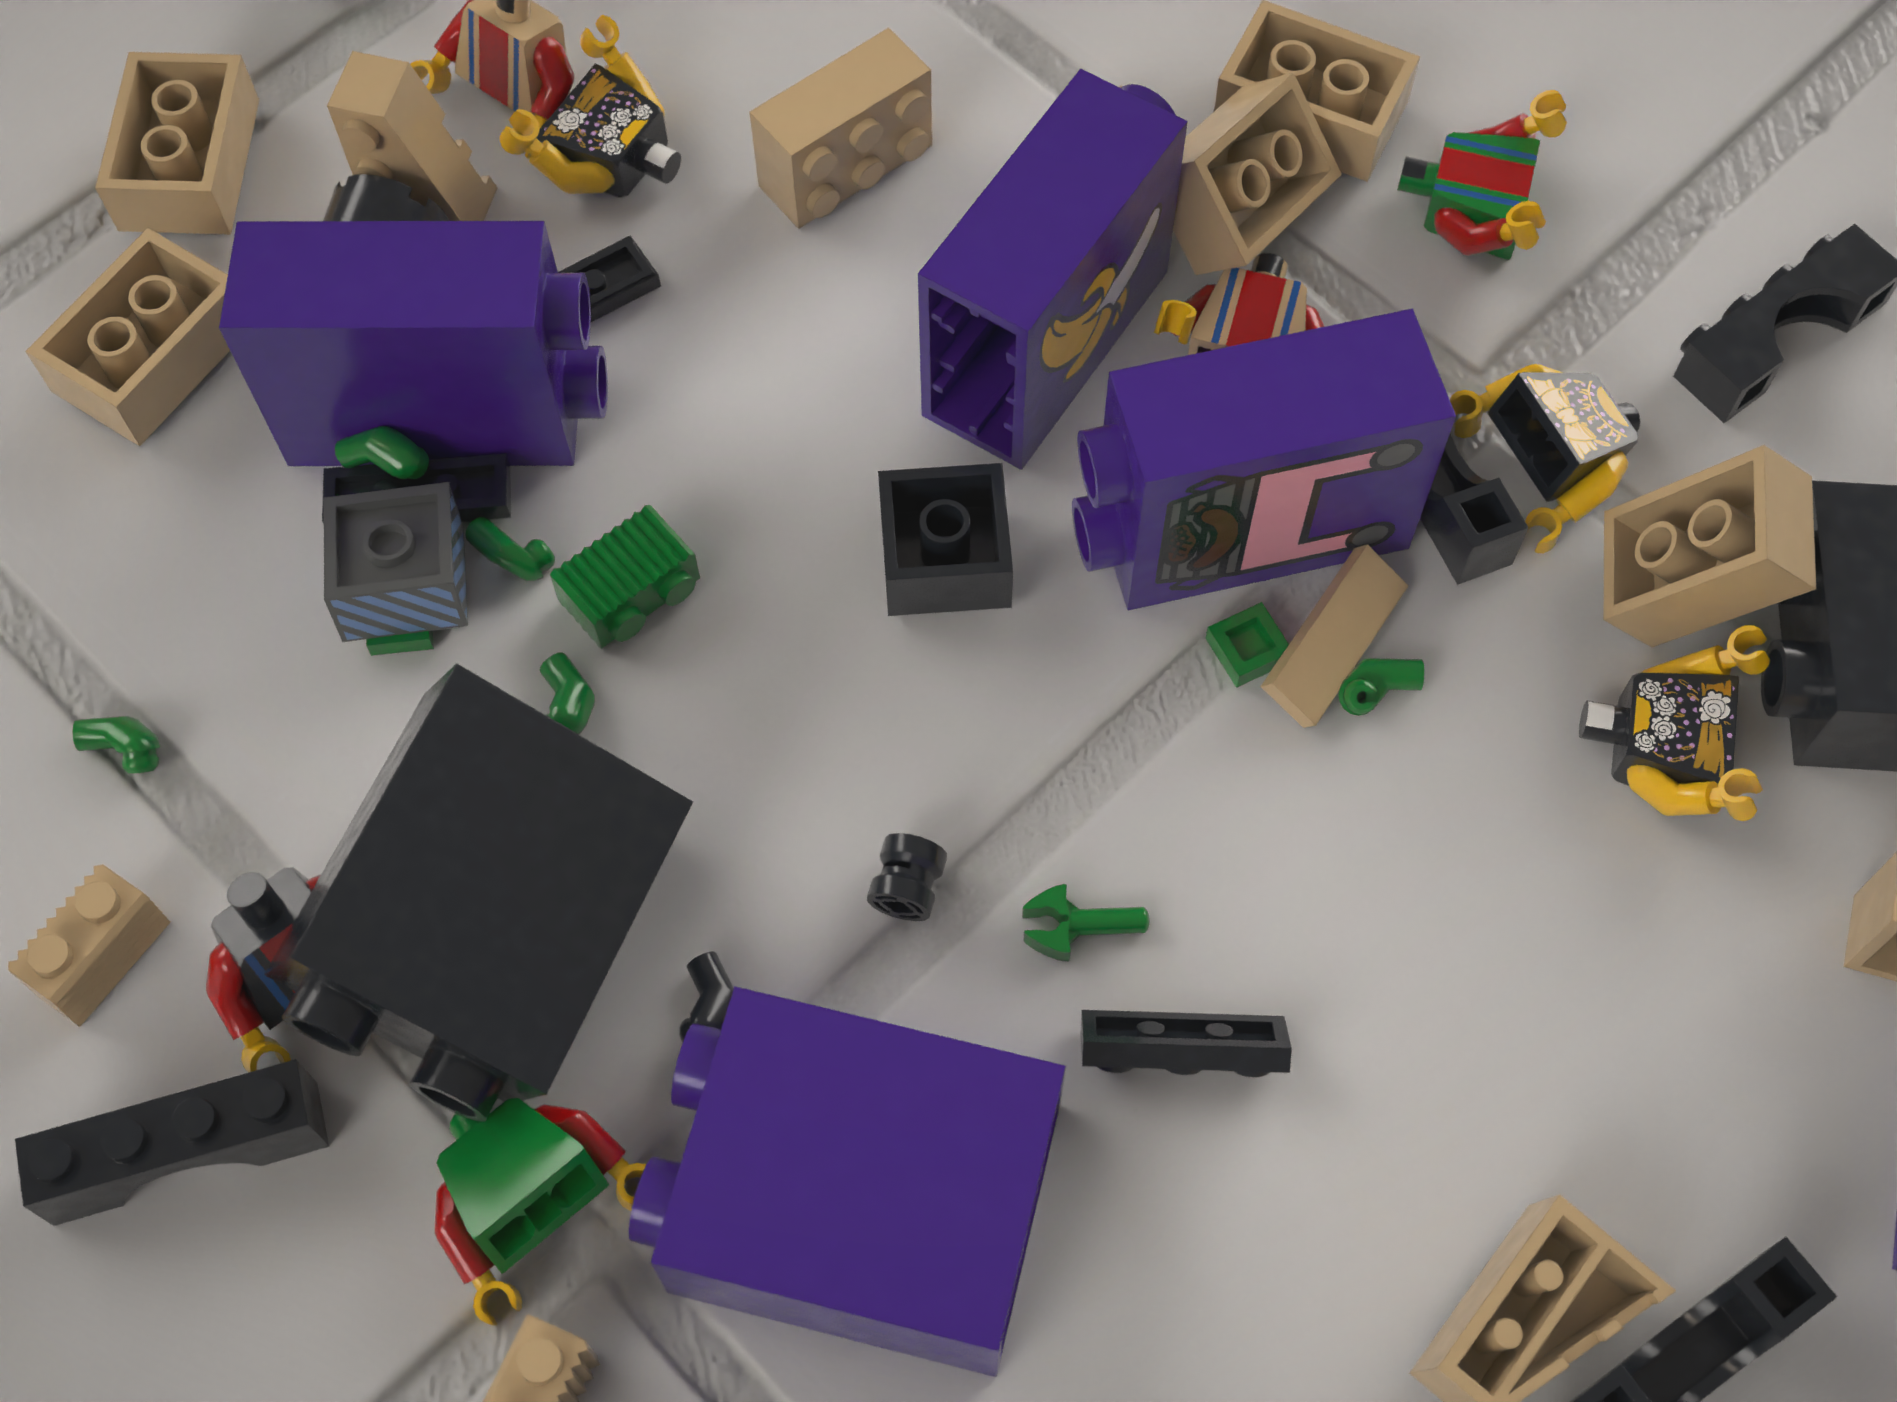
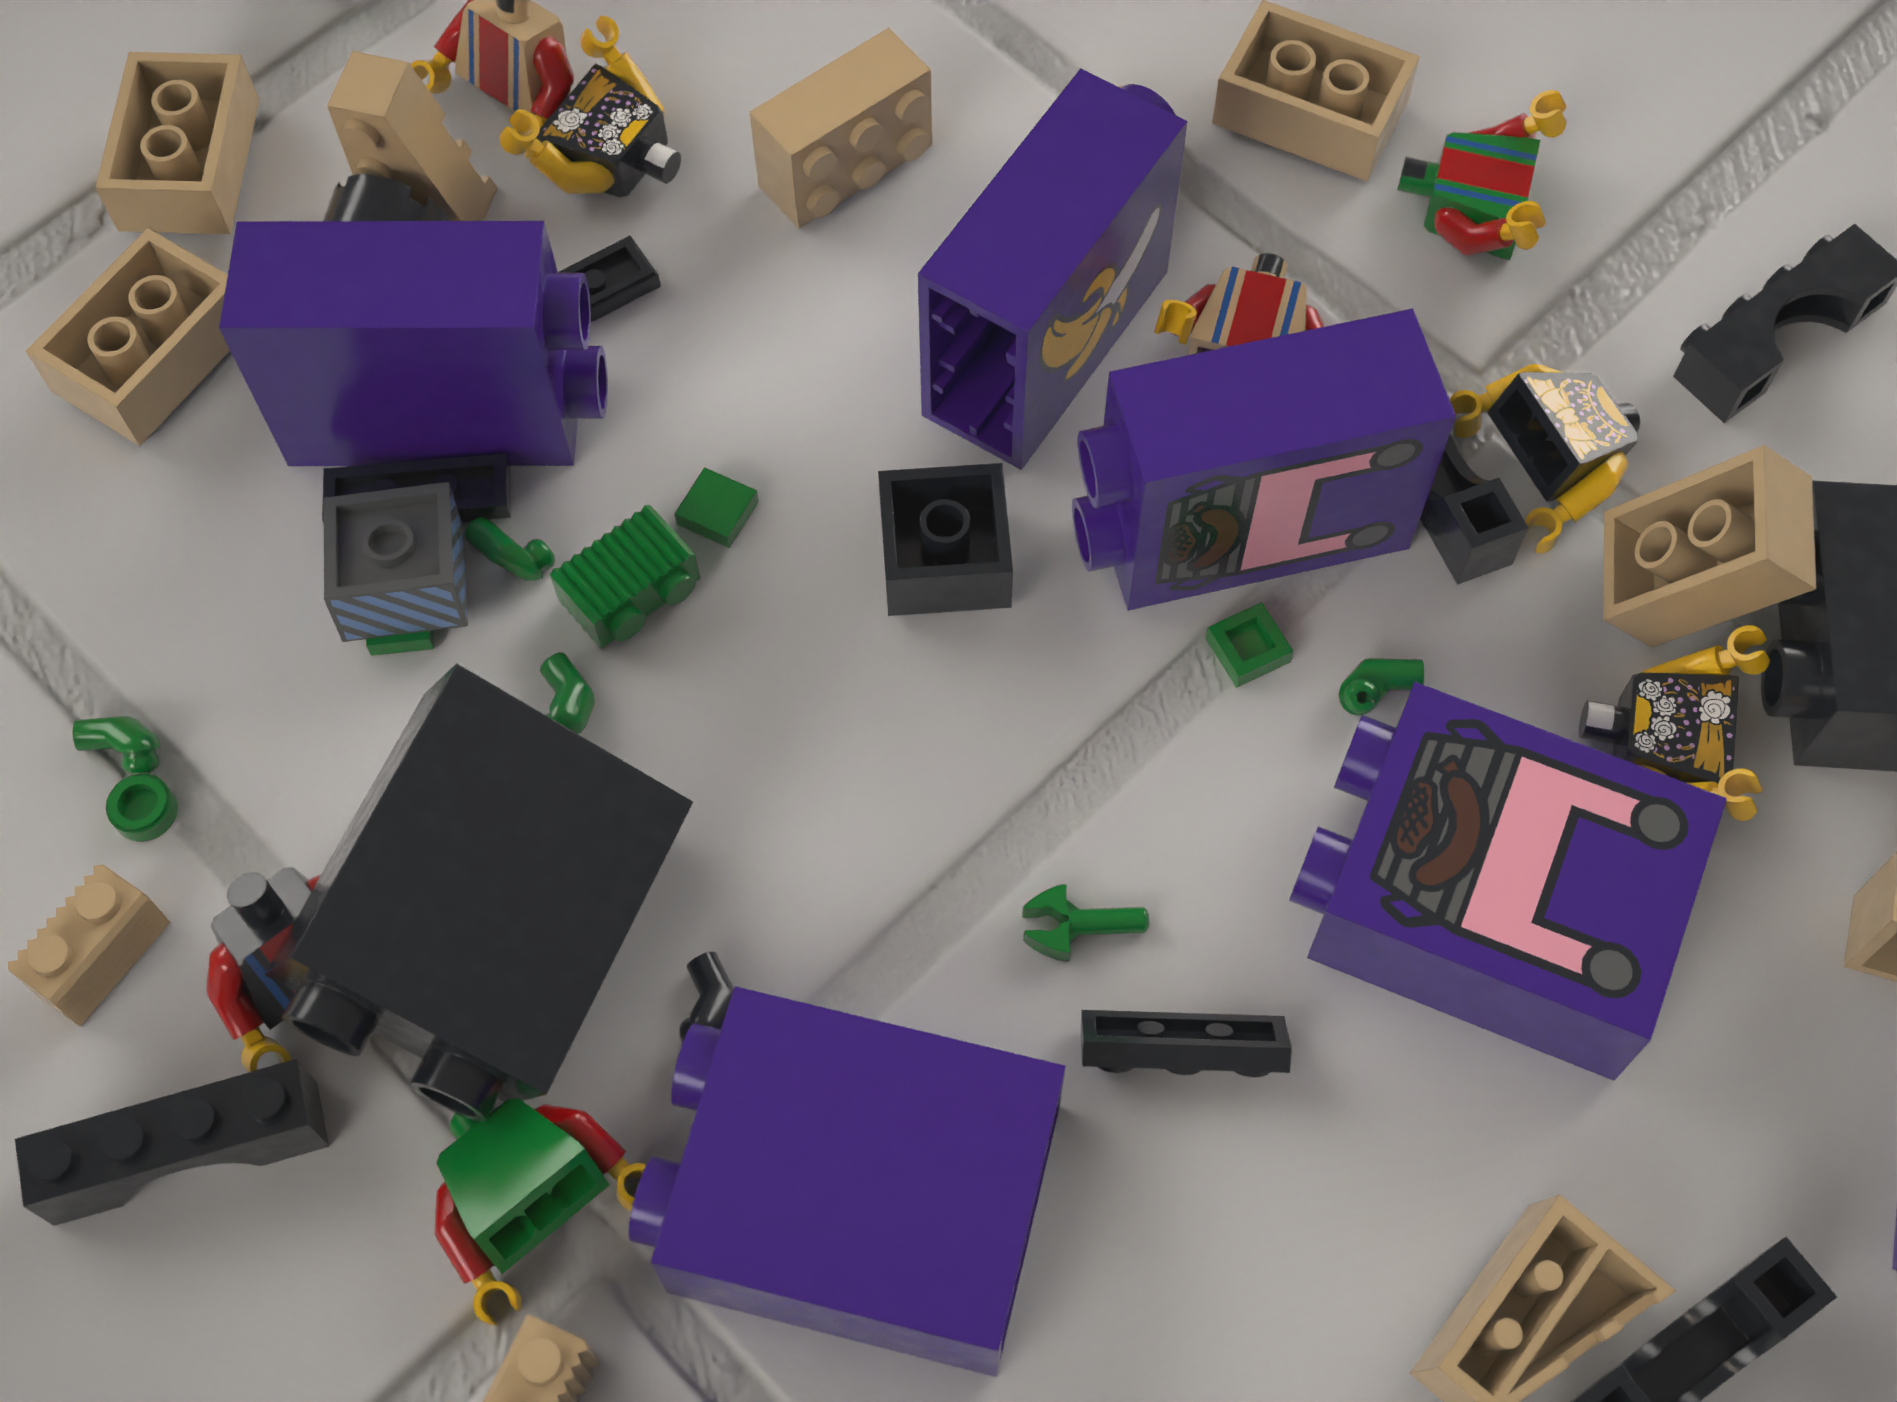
green arm [335,426,429,479] -> none
black wheel [867,833,947,922] -> none
tan brick [1173,72,1342,275] -> none
tan tile [1260,544,1409,728] -> none
none -> green tile [106,774,178,842]
none -> green tile [674,467,759,548]
none -> brick [1289,682,1727,1081]

